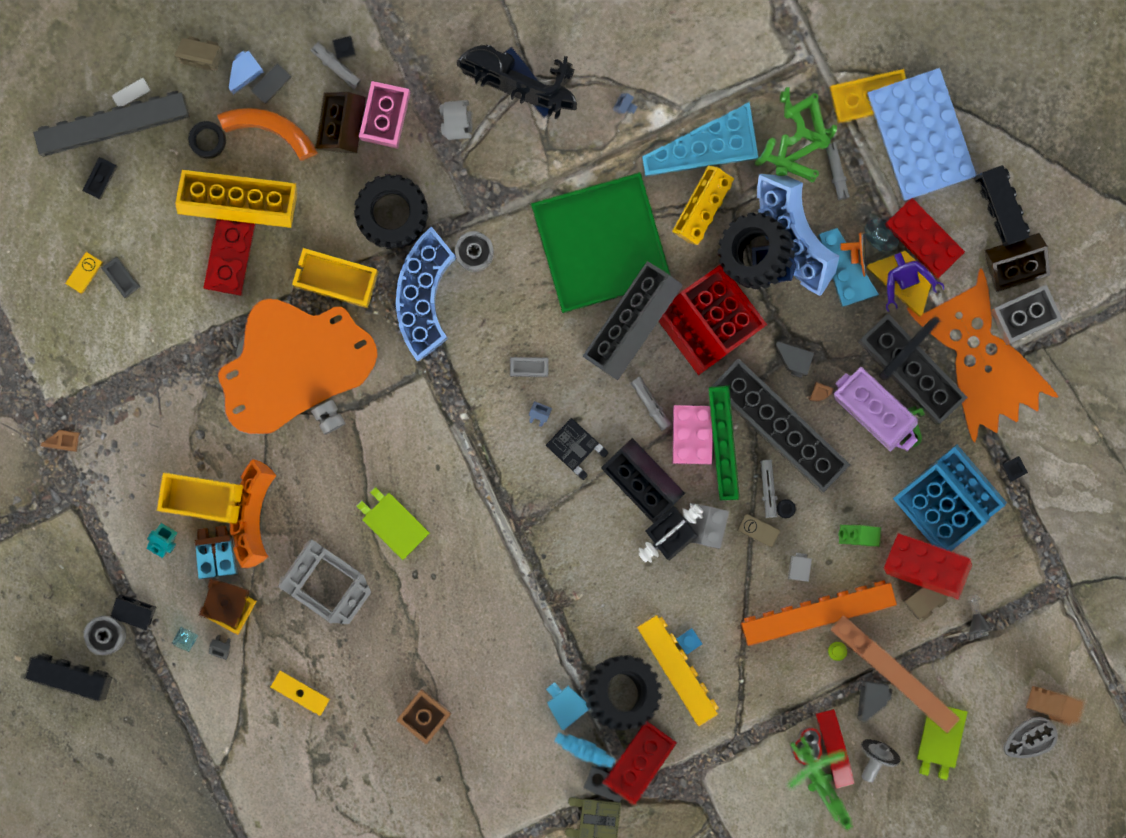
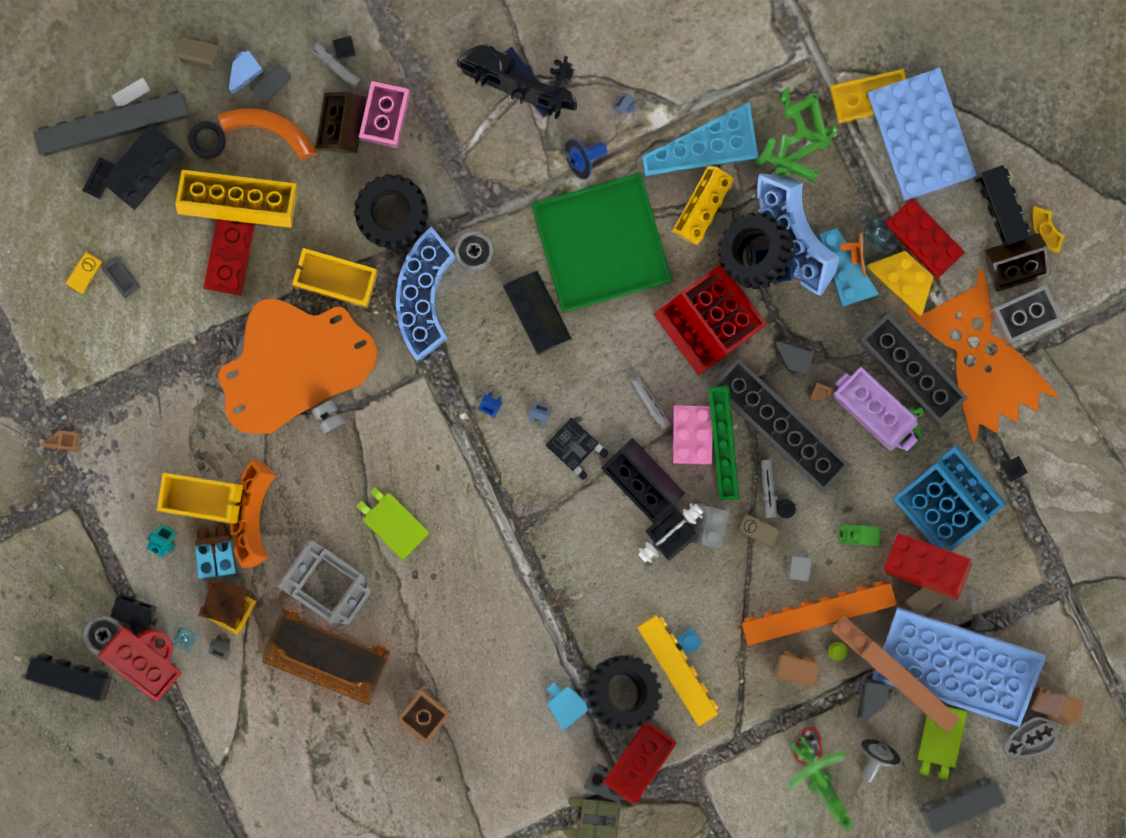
yellow tile [270,670,330,716] -> none
light grey brick [440,100,472,140] -> none
light grey tile [510,357,548,377] -> none
medium azure gear [554,733,615,768] -> none
dark grey brick [582,261,683,381] -> none
red slope [815,709,854,789] -> none
light grey pin [826,142,850,200] -> none
black tile [878,317,941,381] -> none
dark purple piece [886,252,945,312] -> none
none -> red plate [97,626,182,702]
none -> black slope [101,124,184,210]
none -> windscreen [262,608,390,705]
none -> blue tile [478,392,502,418]
none -> black slope [503,271,572,356]
none -> blue piece [565,139,607,179]
none -> medium nougat brick [773,651,820,687]
none -> light blue plate [872,607,1046,727]
none -> dark grey brick [920,777,1006,834]
none -> yellow tile [1031,206,1065,254]

